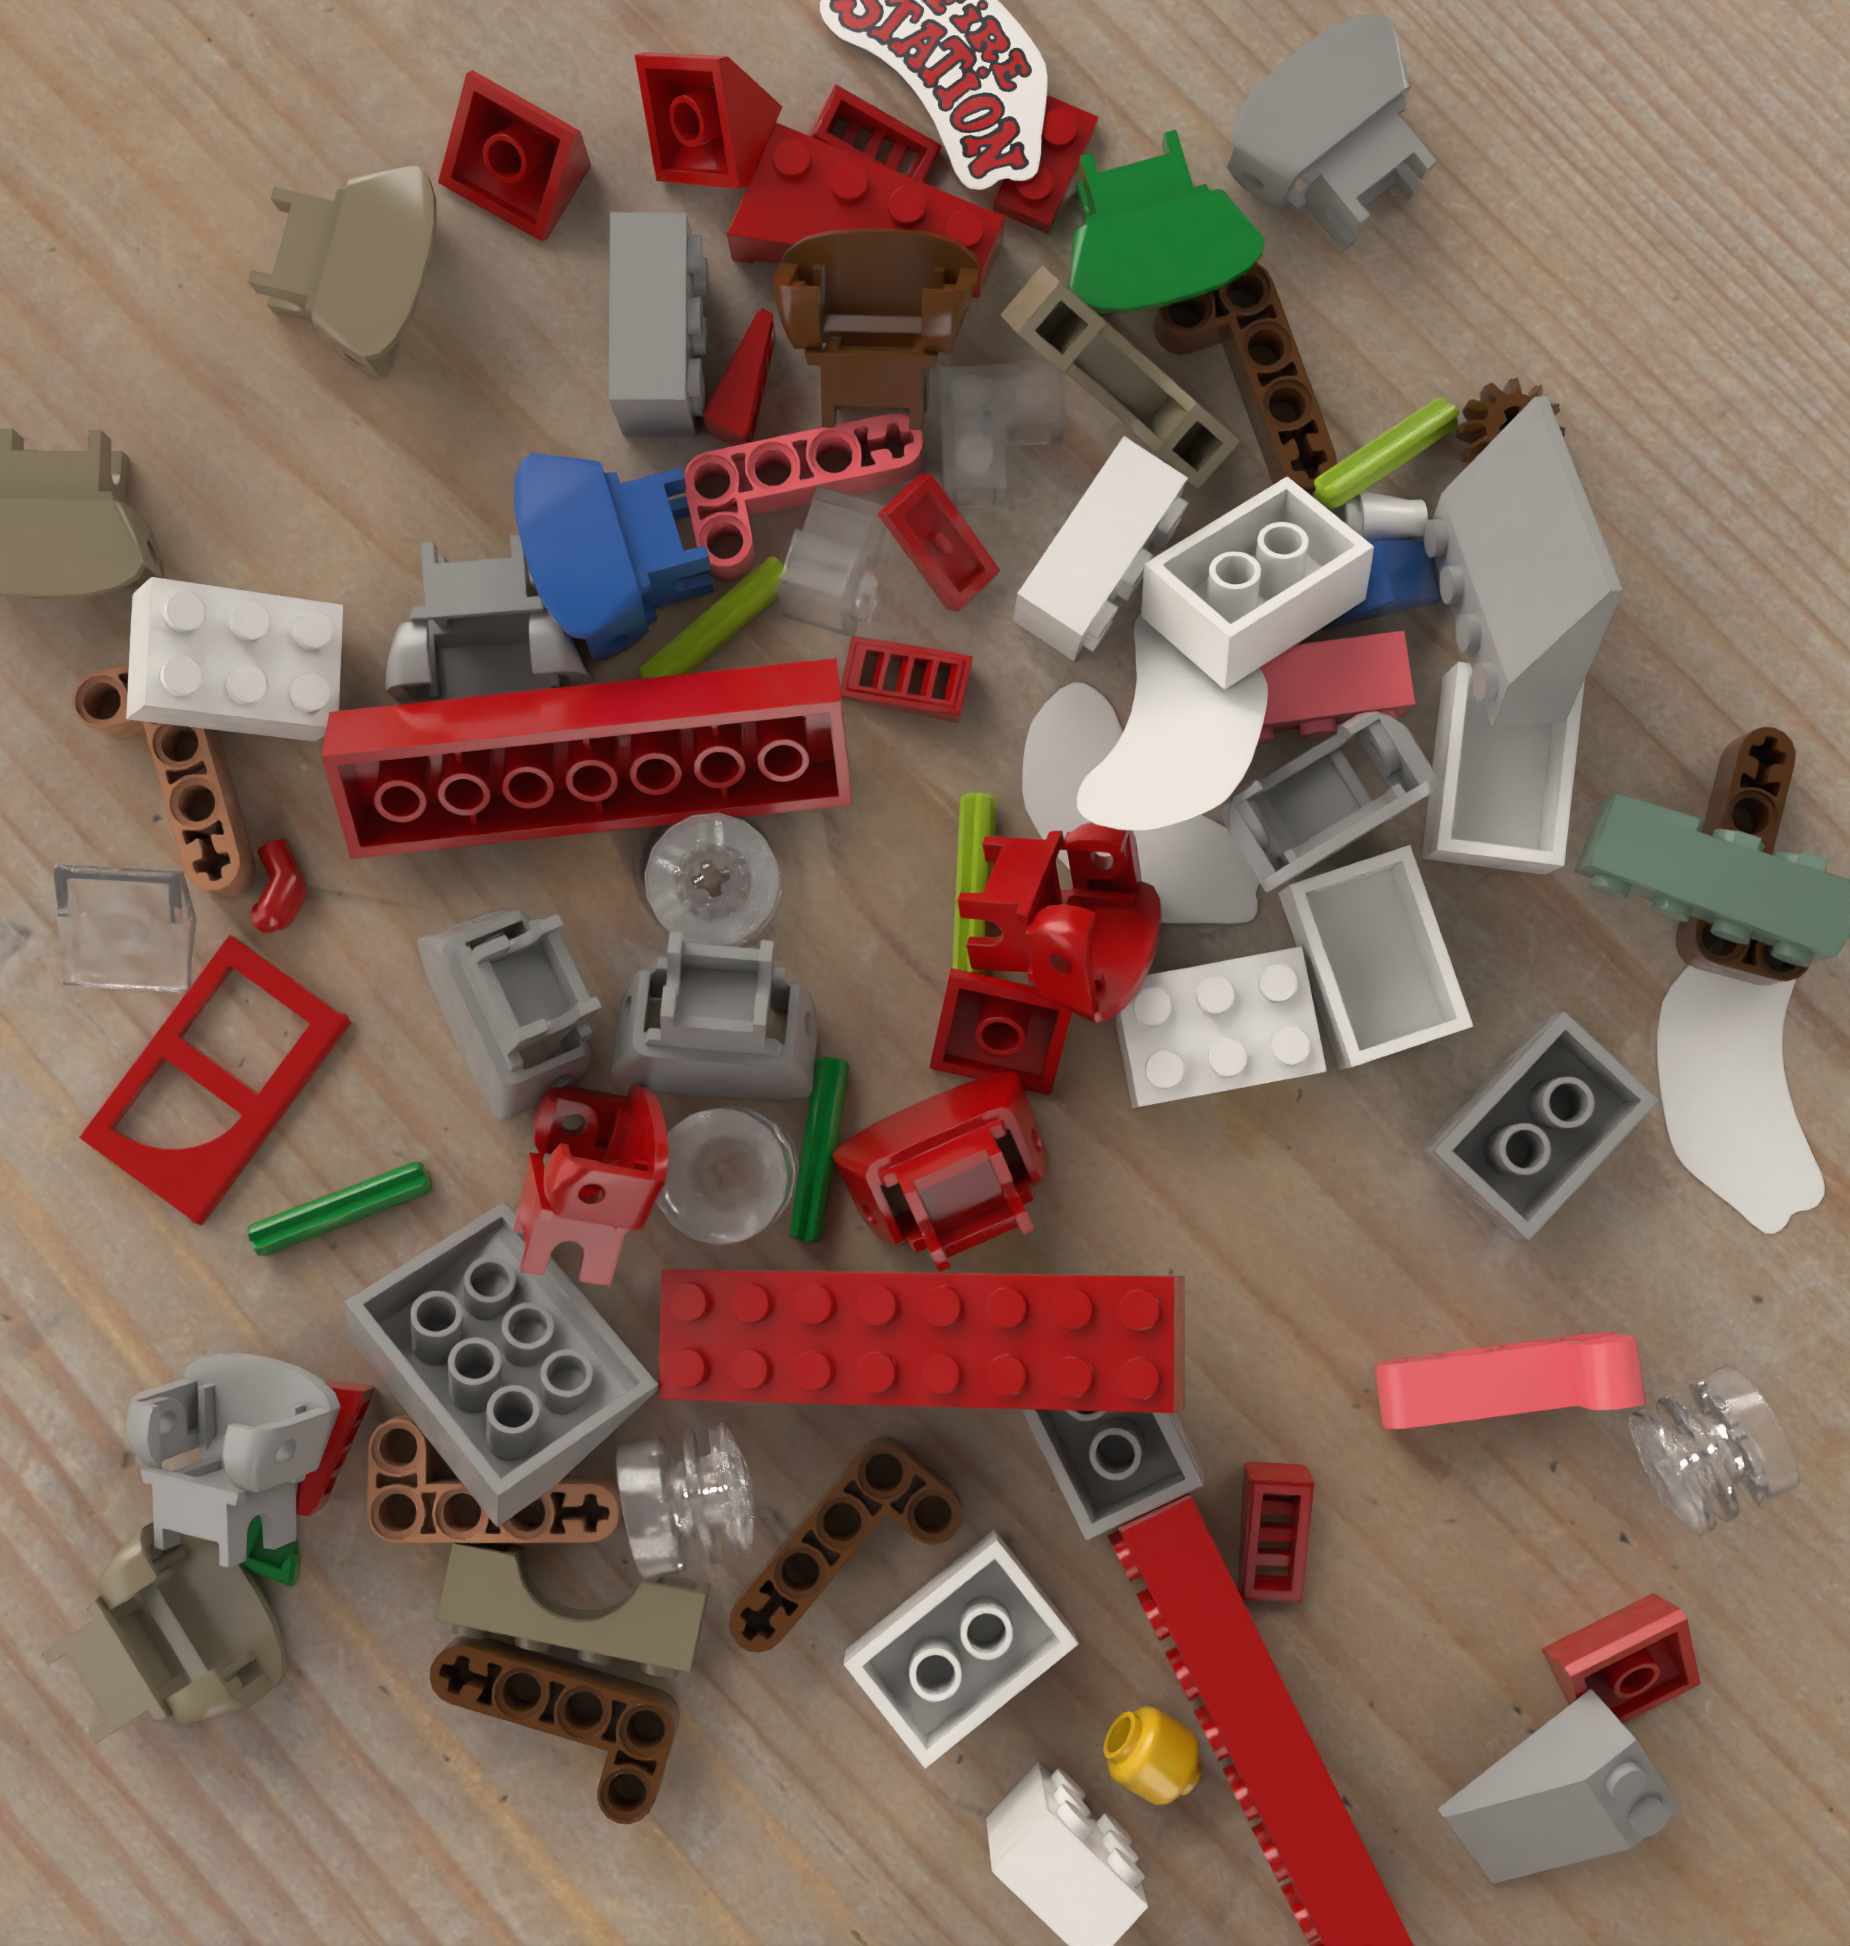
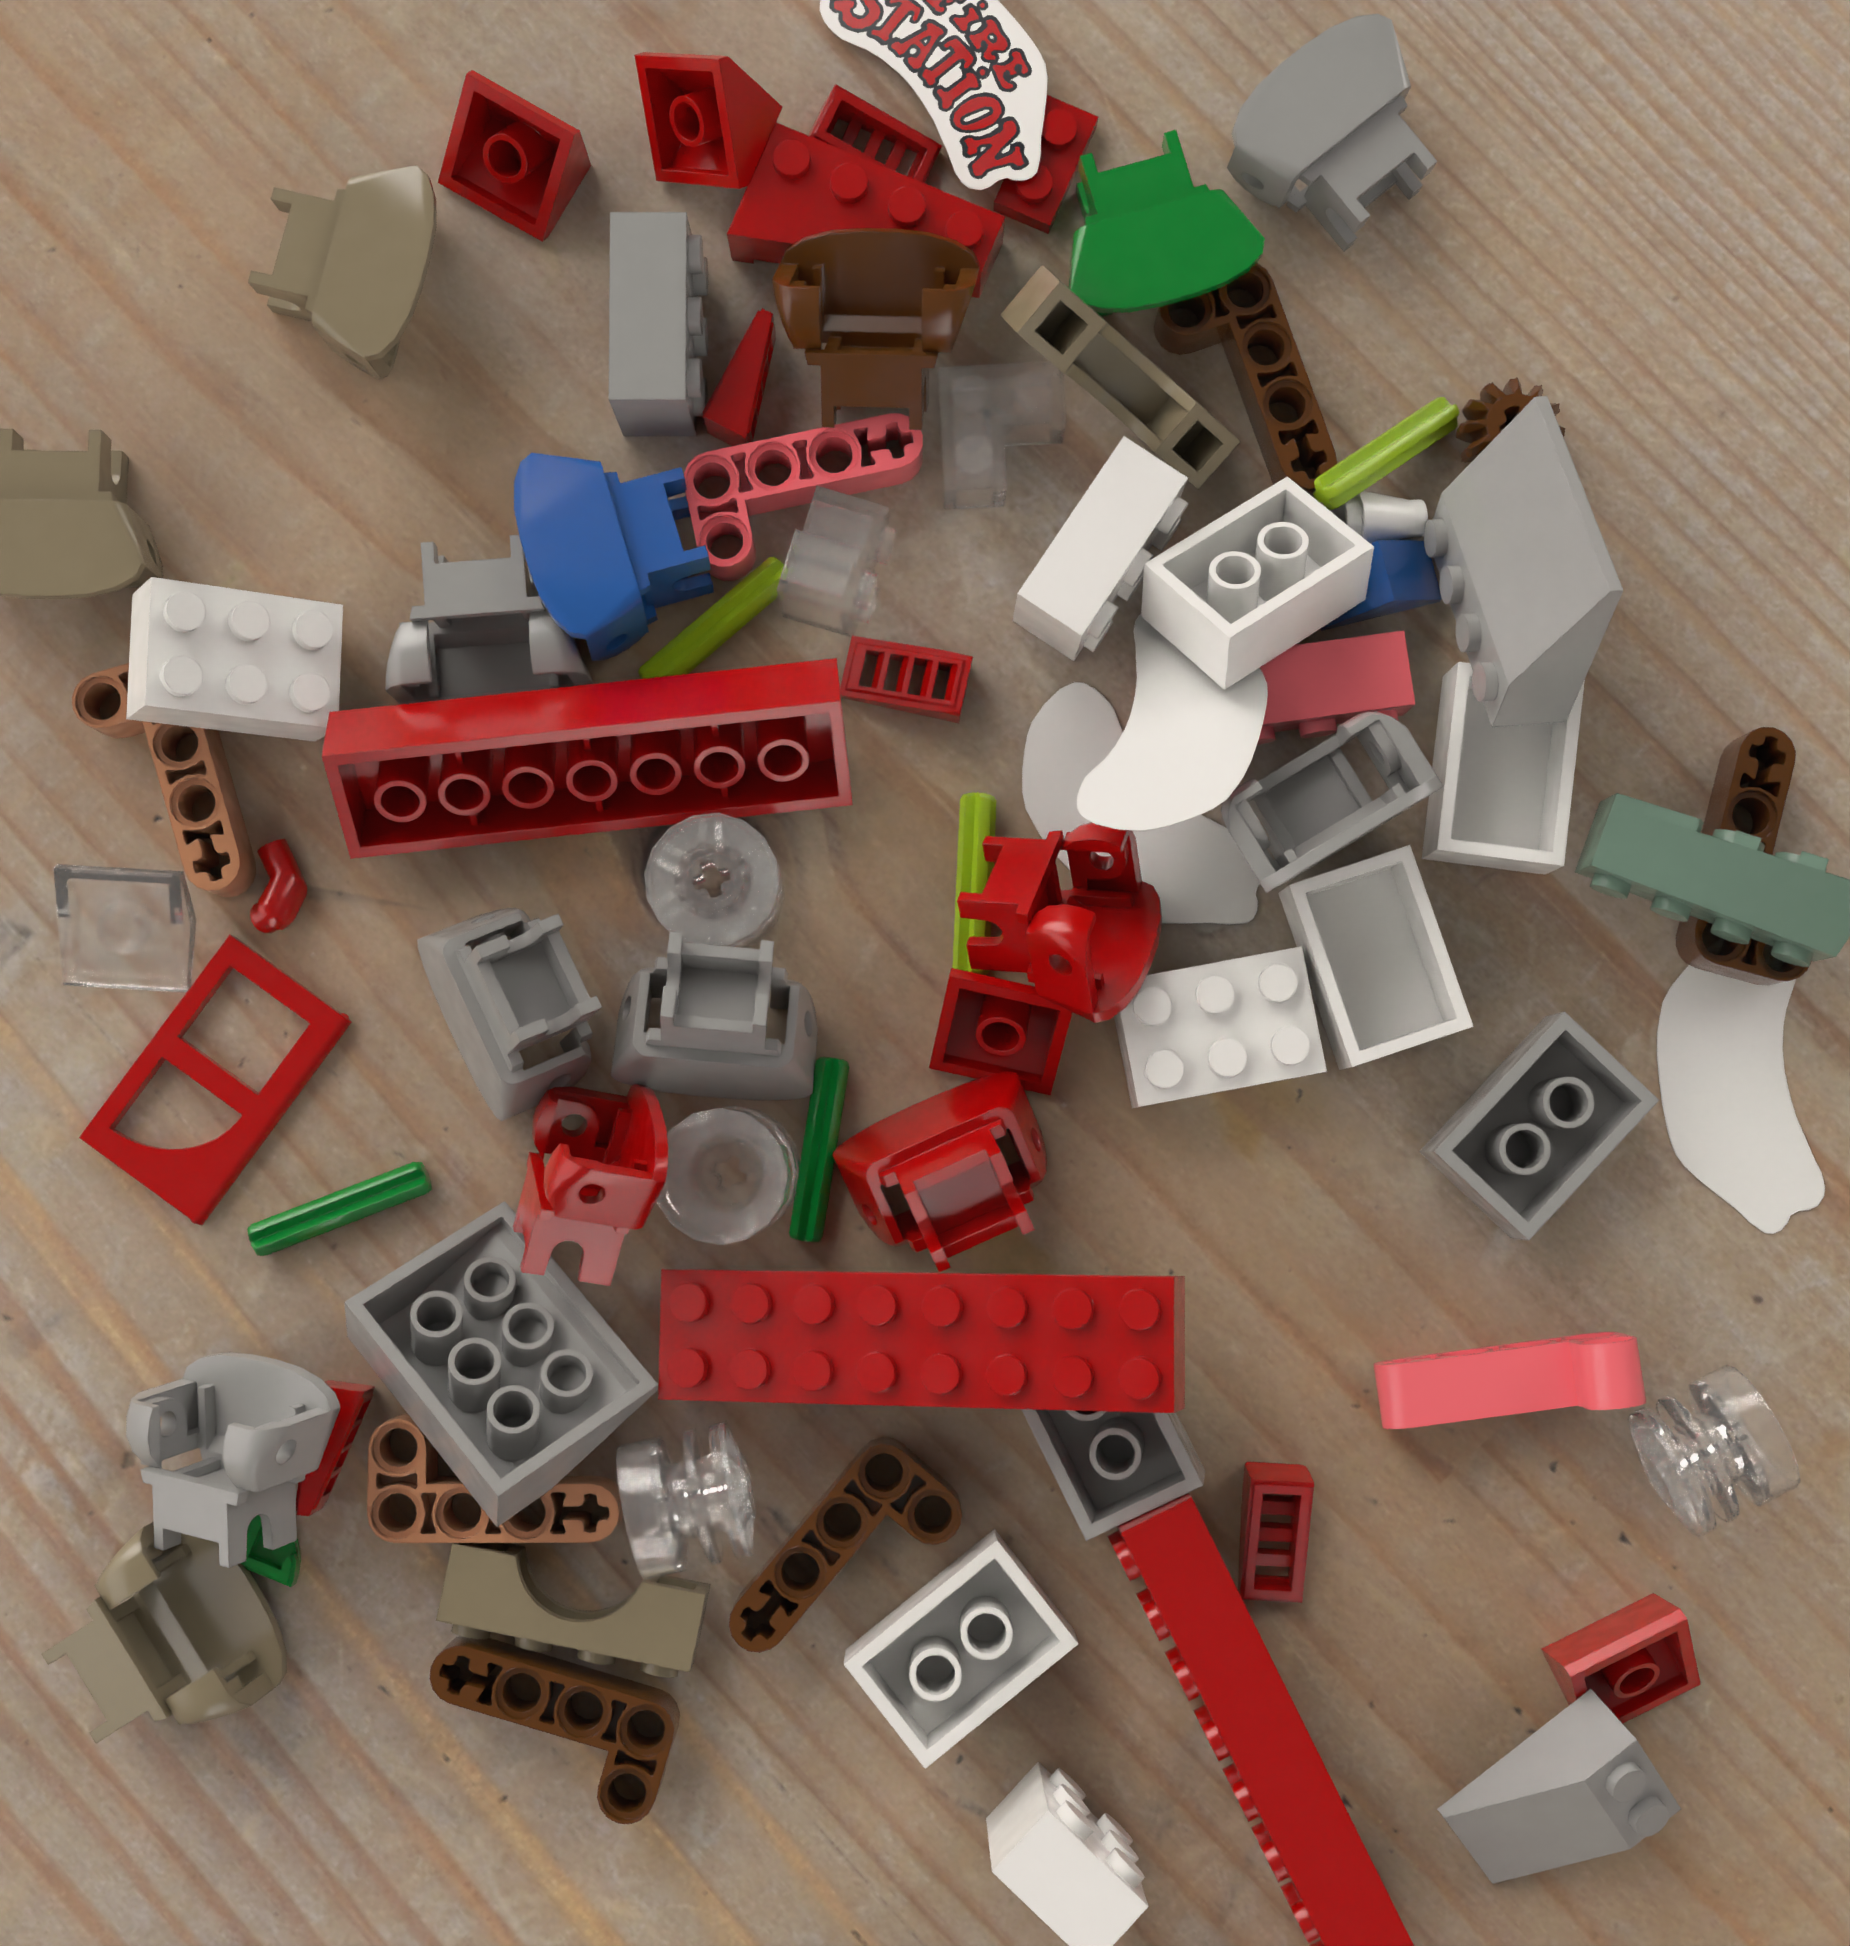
red plate [877,473,1001,611] -> none
yellow head [1103,1706,1202,1806] -> none

